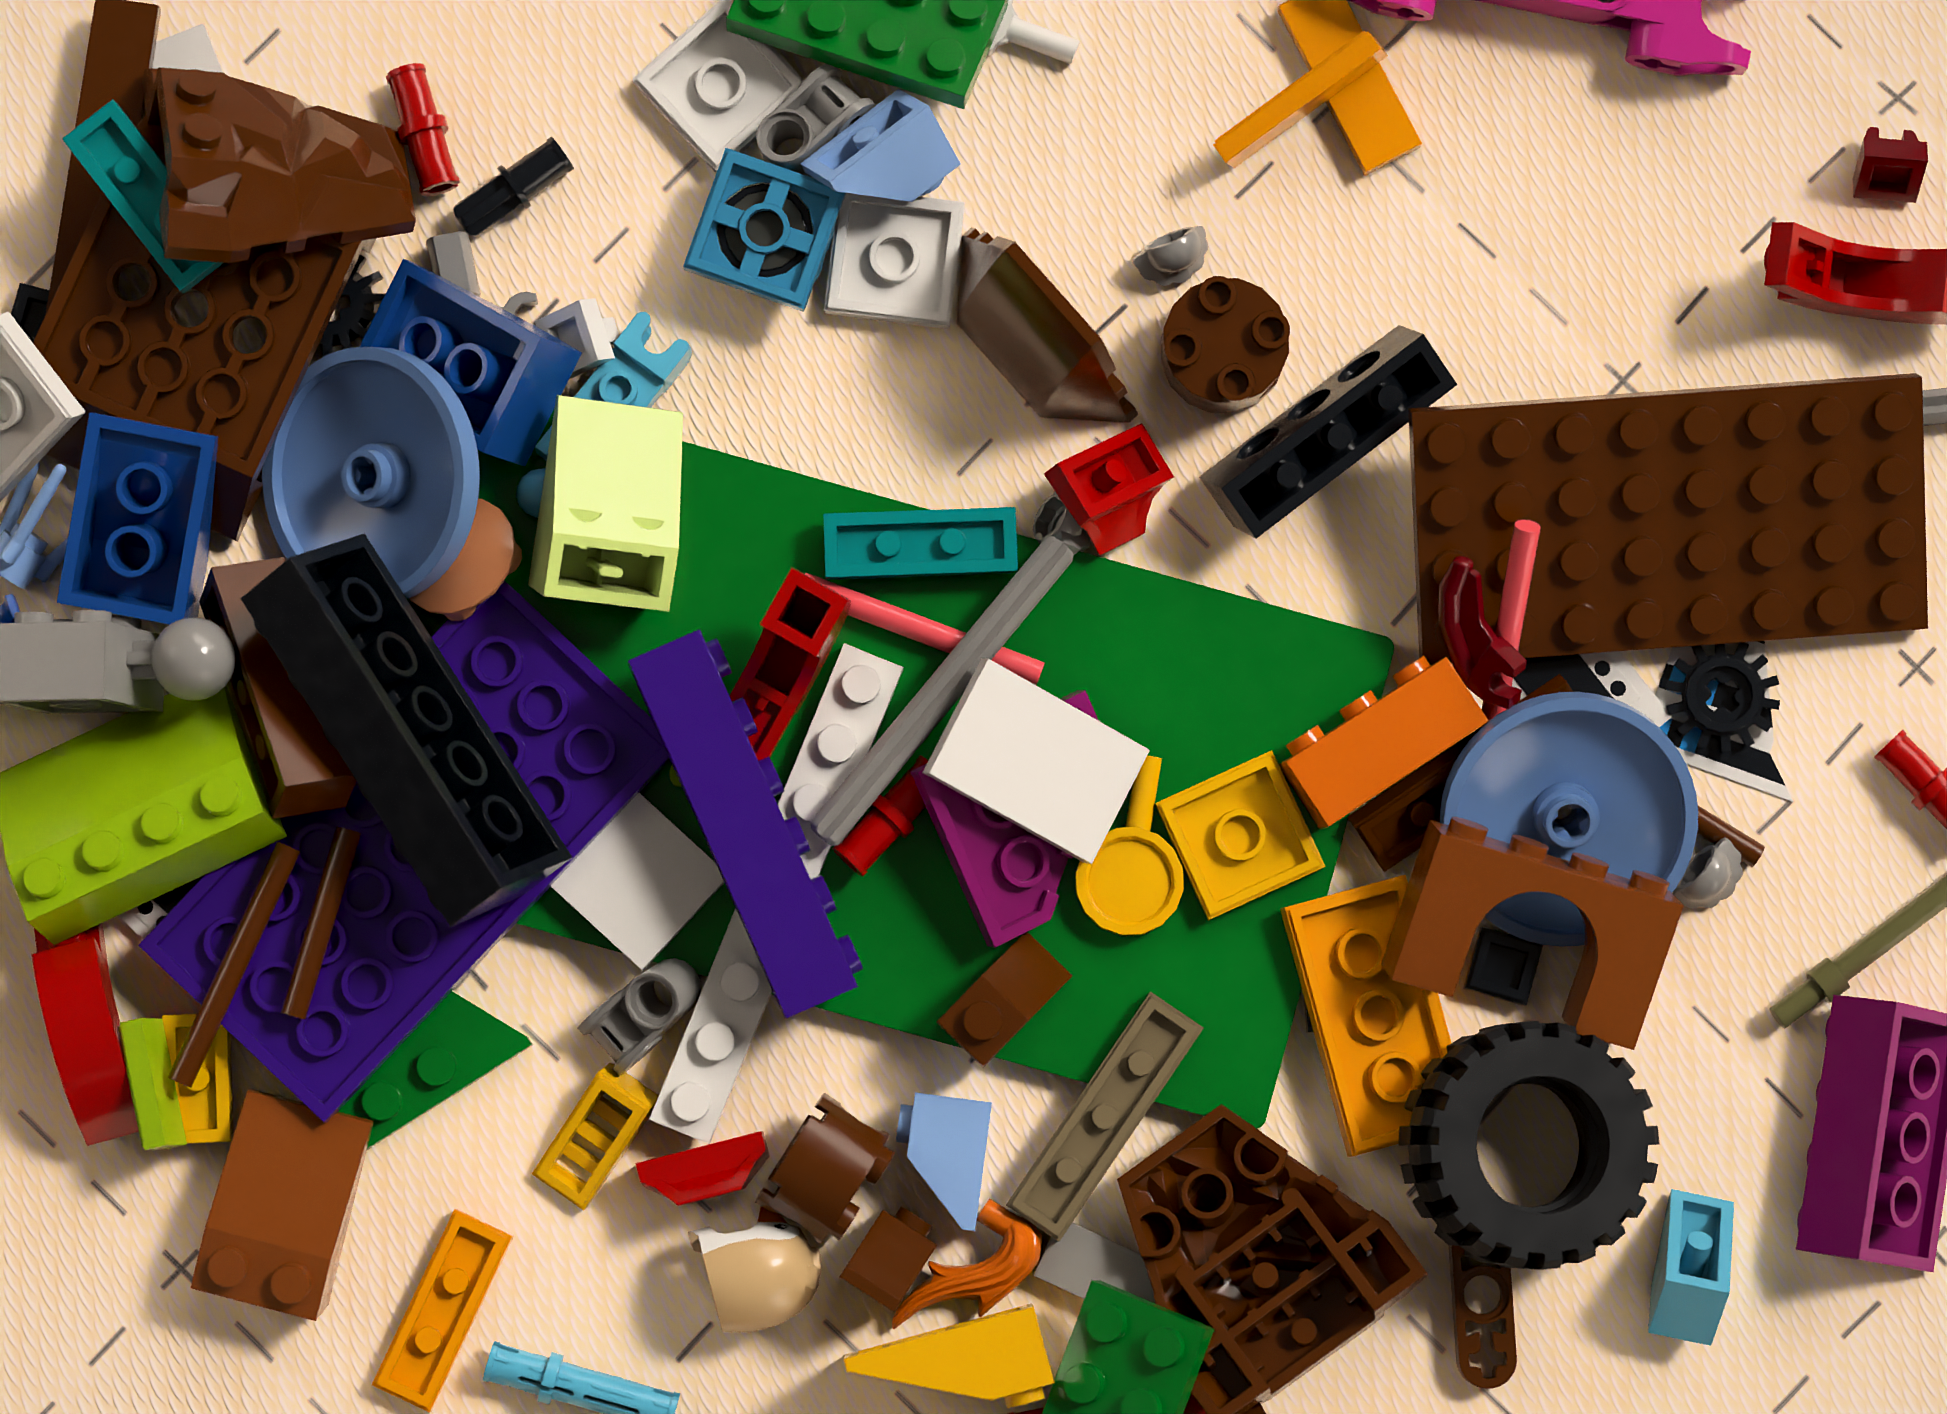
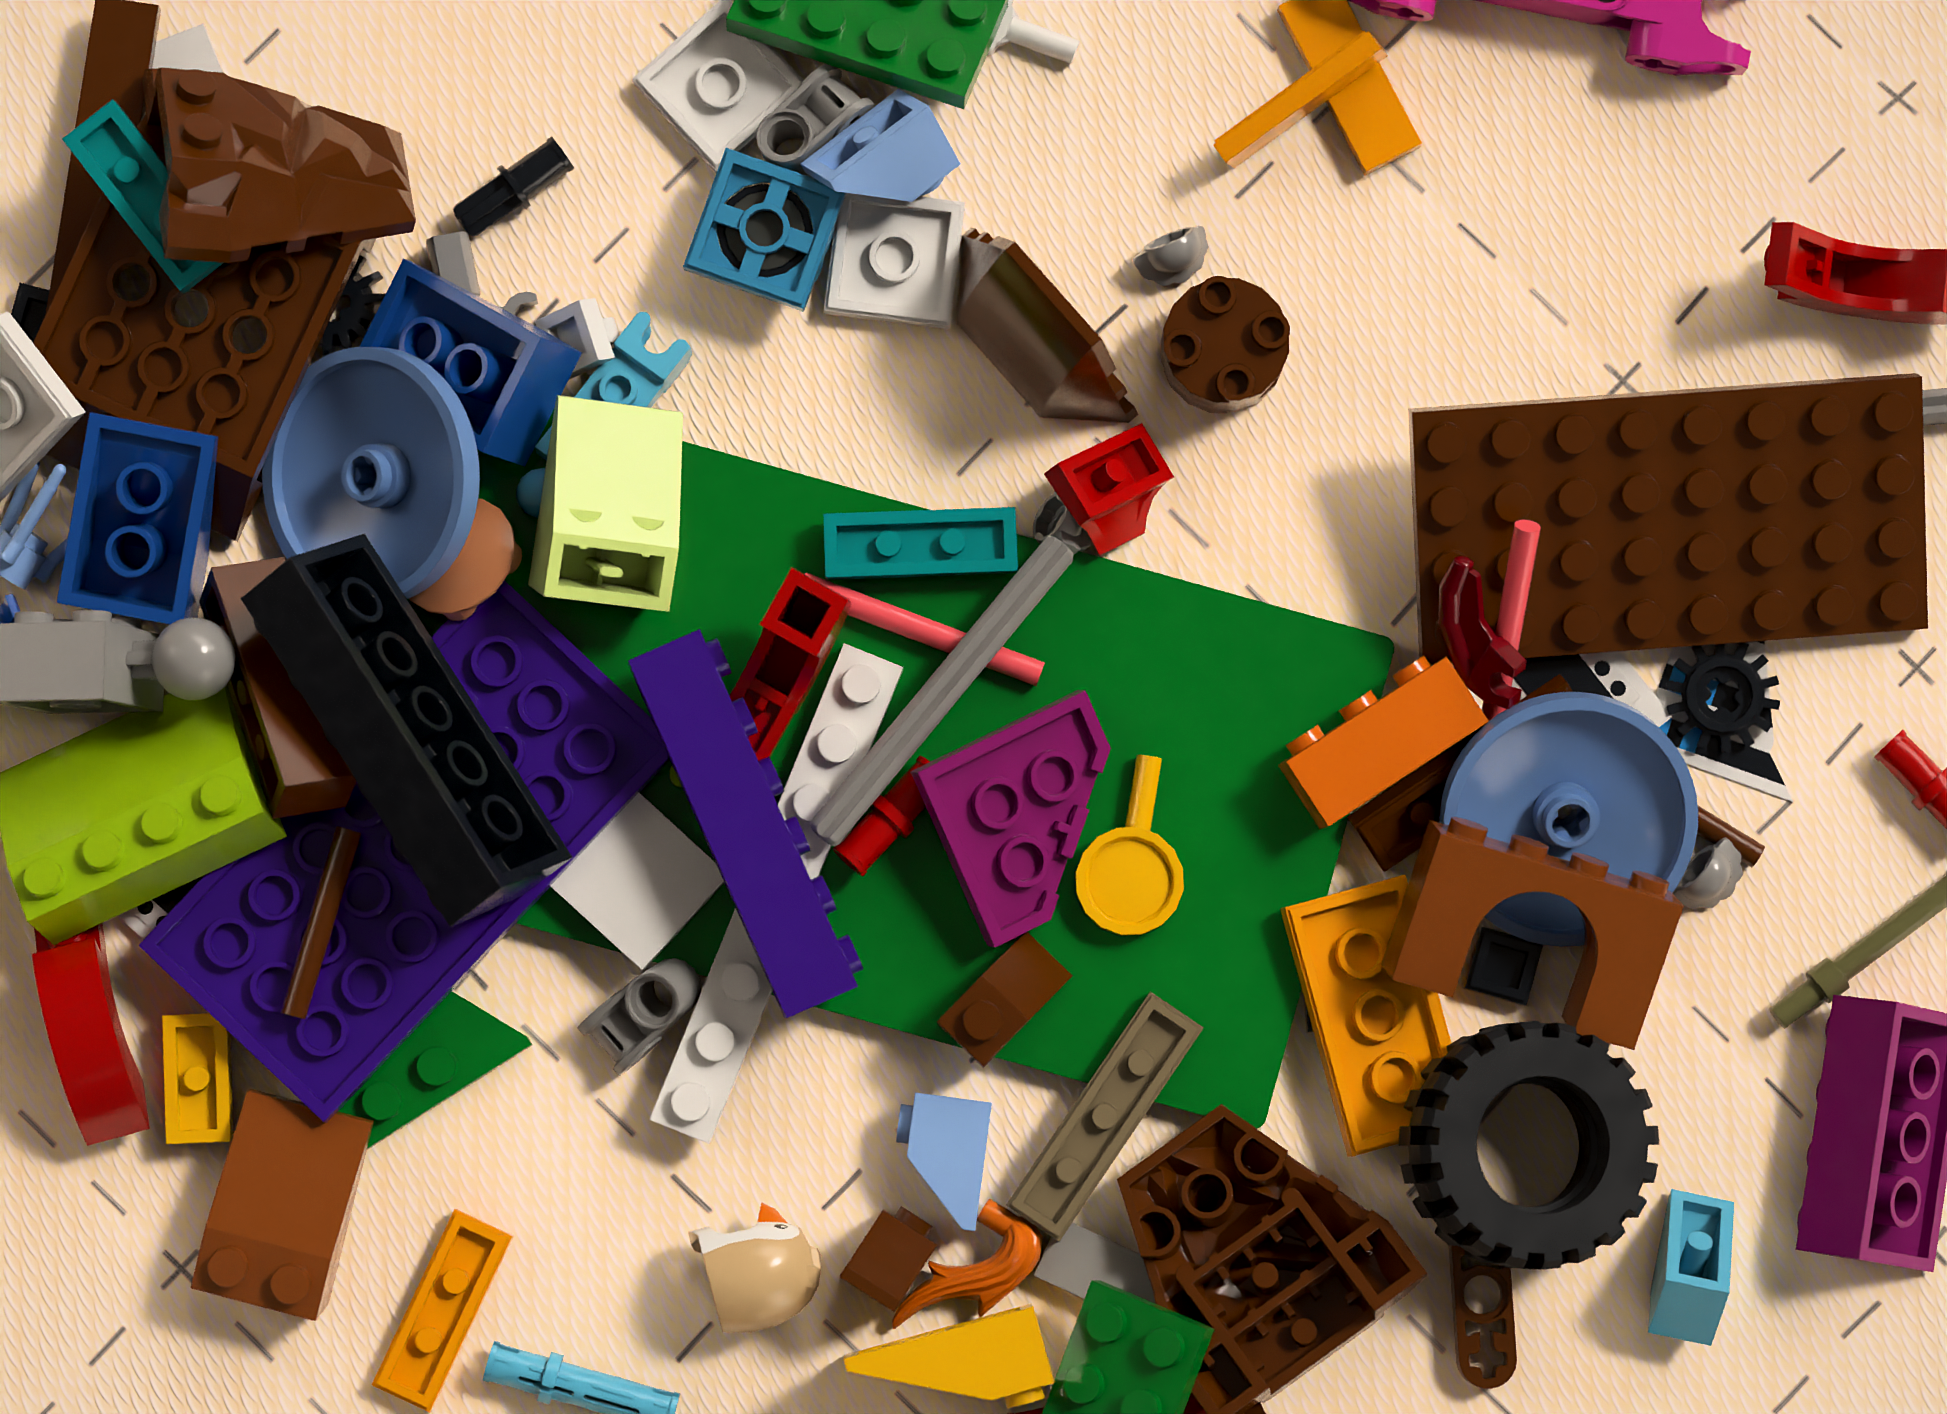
lime tile [118,1018,187,1150] -> none
reddish brown bar [168,841,300,1088] -> none
red pin [386,63,460,196] -> none
yellow slope [532,1063,659,1211] -> none
red slope [636,1131,770,1206] -> none
reddish brown brick [755,1093,895,1244] -> none
white tile [923,658,1150,864] -> none
yellow tile [1155,750,1326,921] -> none
black brick [1199,325,1458,539] -> none
dark red tile [1853,127,1928,203] -> none

